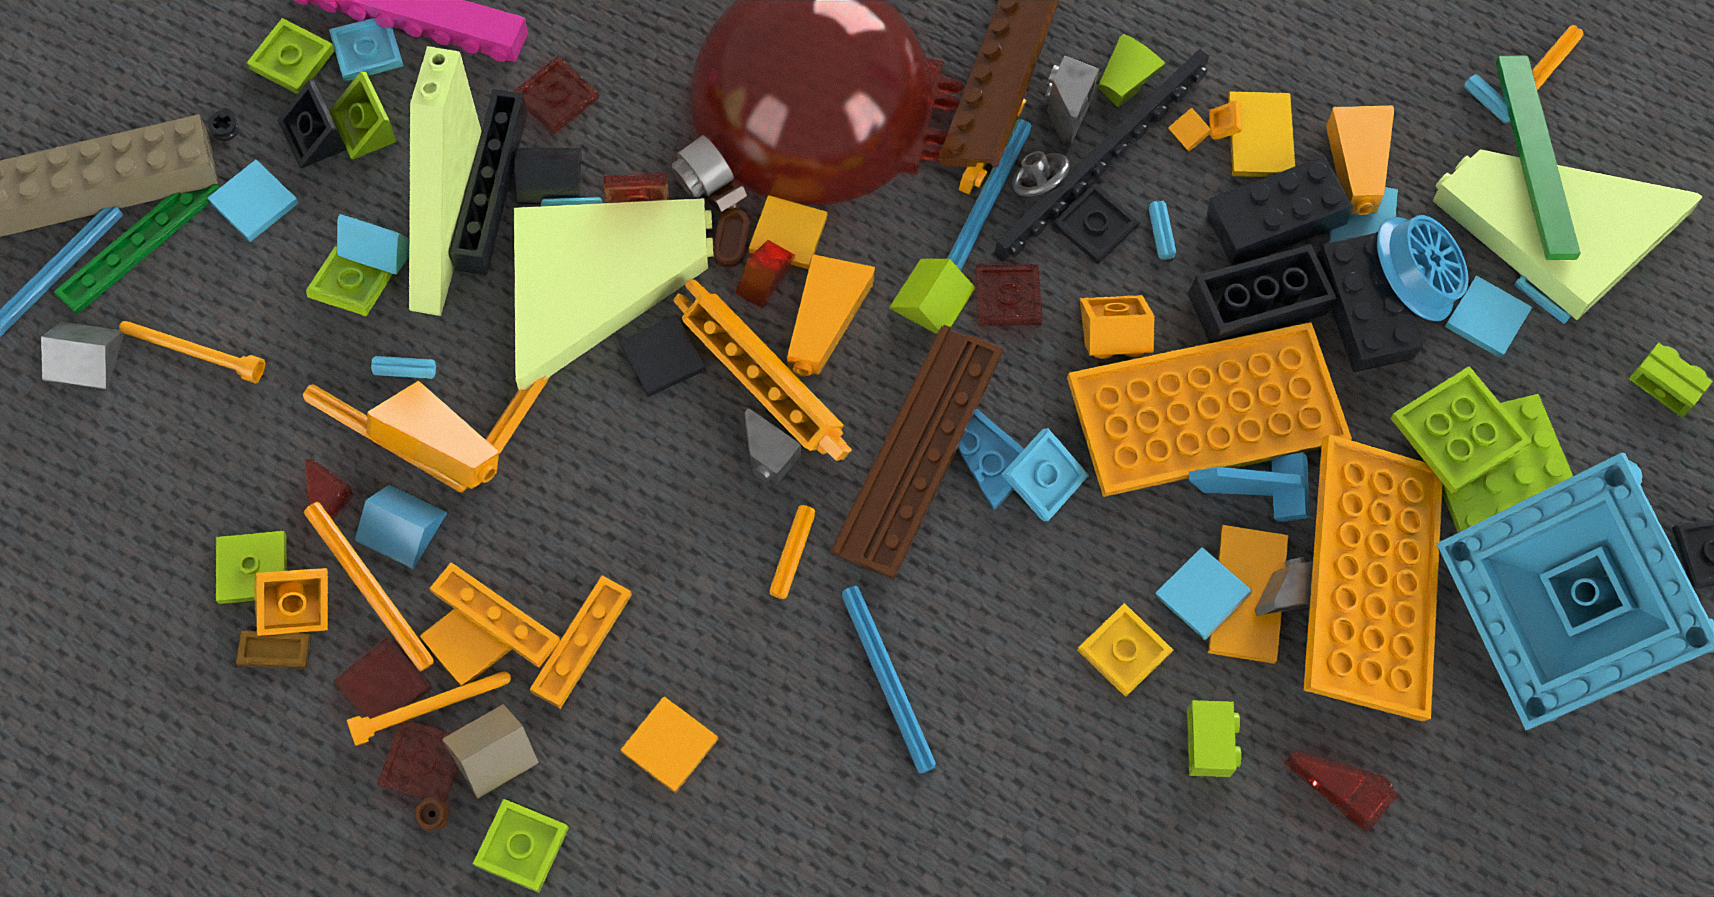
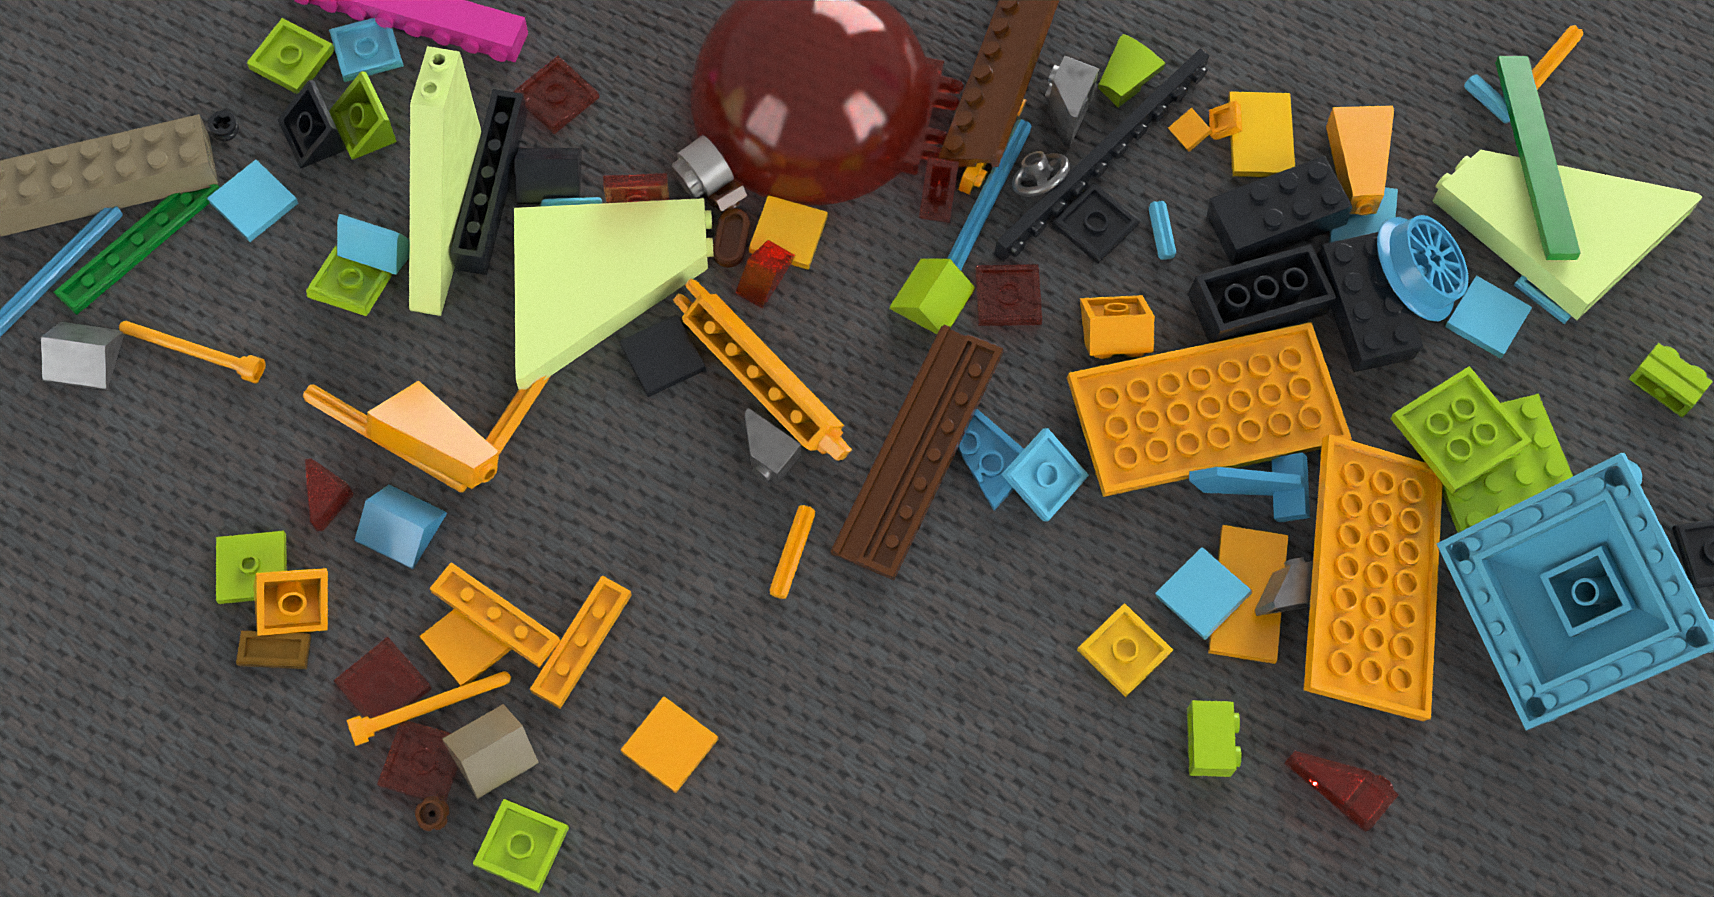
light orange axle [304,502,434,672] -> none
medium azure axle [371,356,436,379] -> none
light orange slope [787,255,875,376] -> none
dark azure axle [842,586,936,773] -> none
none -> clear red slope [919,157,959,223]

